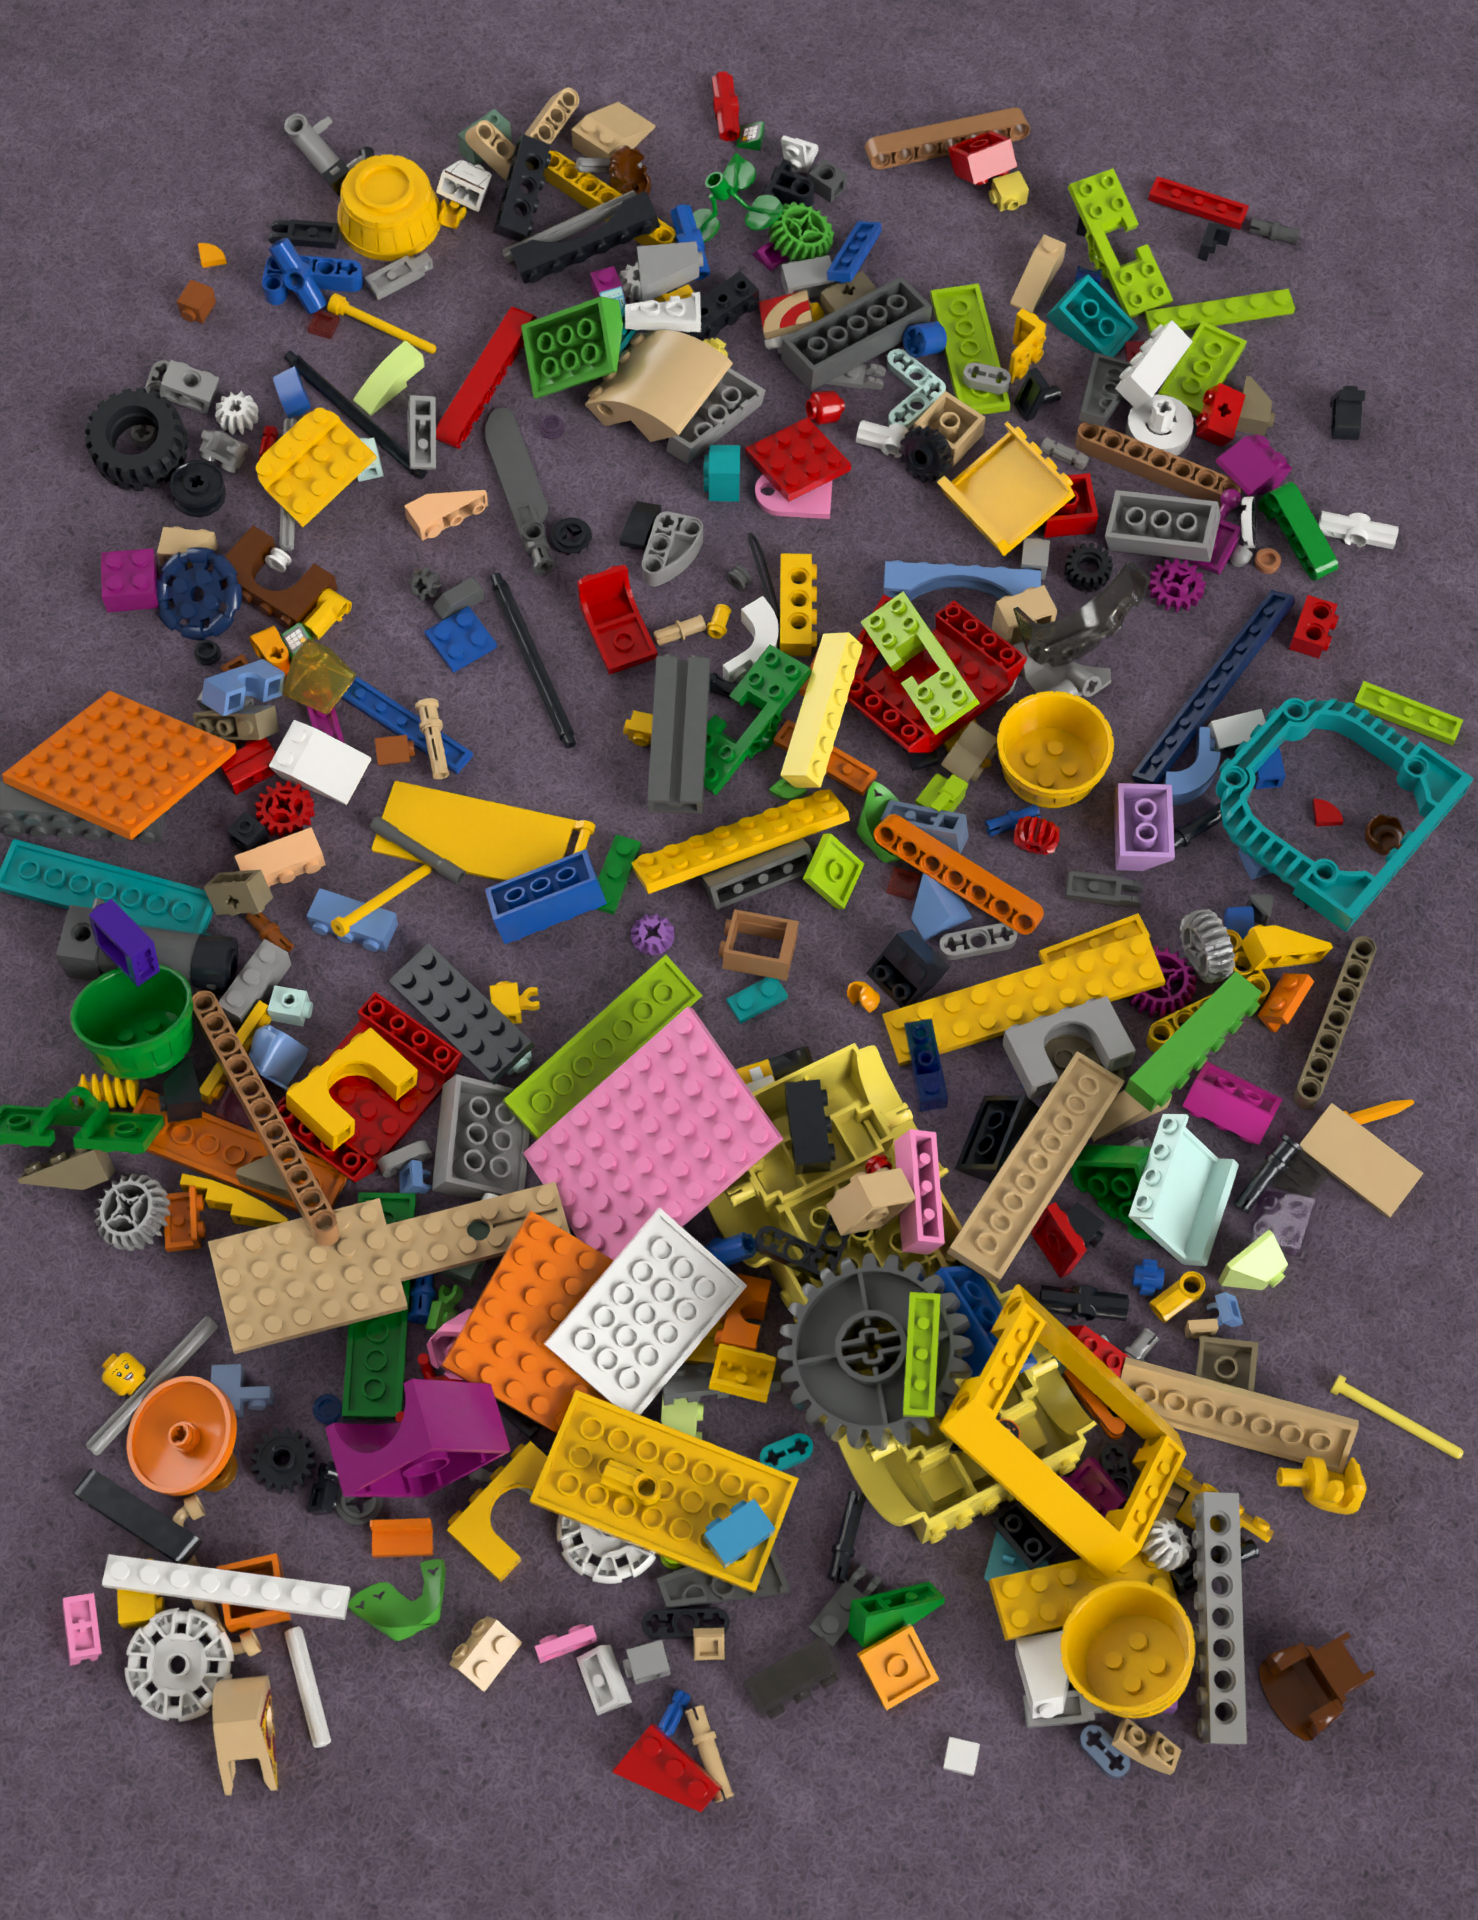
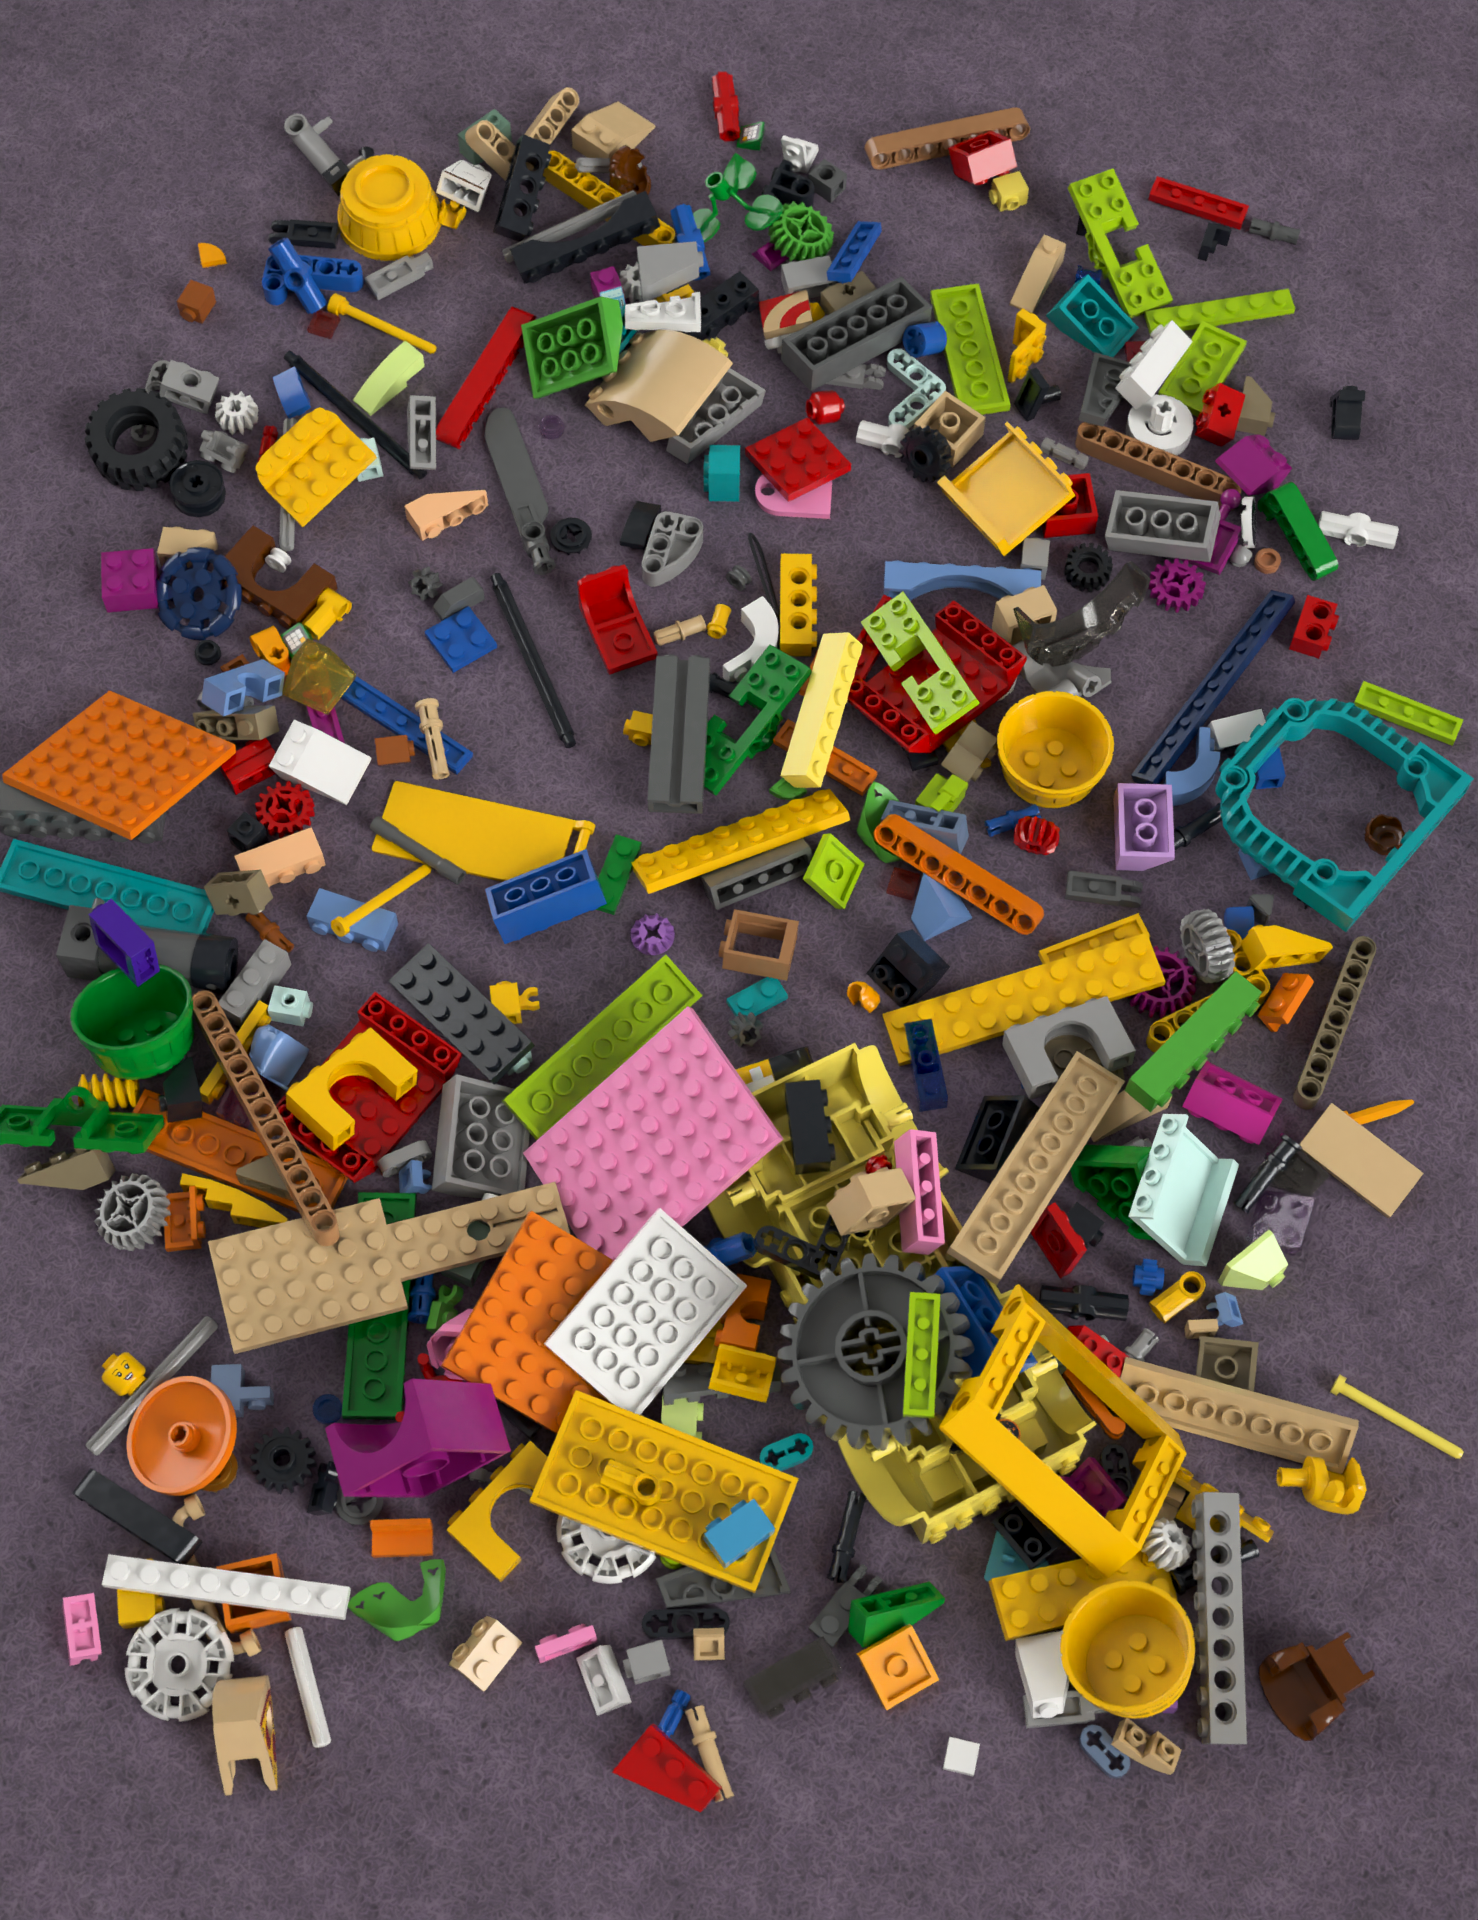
light grey beam [939,923,1018,960] -> none
light grey beam [963,363,1011,394] -> none
red tile [1312,798,1344,826] -> none
none -> dark grey gear [727,1012,764,1047]

